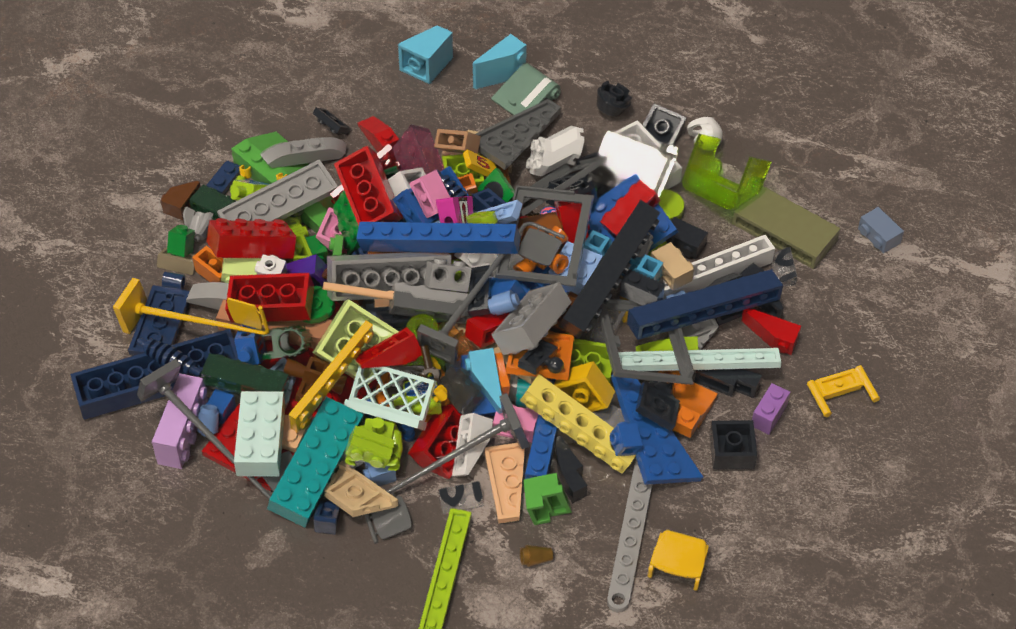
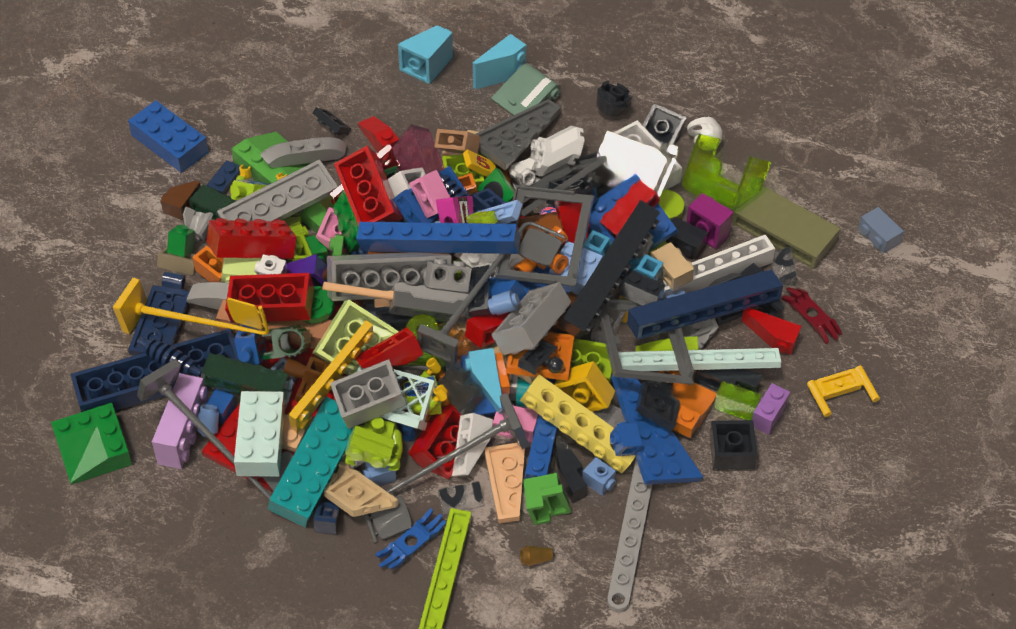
dark brown bar [419,345,442,385] -> none
yellow piece [648,530,709,591] -> none
none -> green slope [51,403,132,485]
none -> blue brick [128,100,209,173]
none -> light grey brick [330,359,407,429]
none -> blue piece [375,508,446,569]
none -> white brick [509,158,540,188]
none -> medium blue brick [582,457,616,495]
none -> magenta brick [686,193,734,250]
none -> clear neon green brick [714,381,761,420]
none -> dark red piece [781,287,842,344]

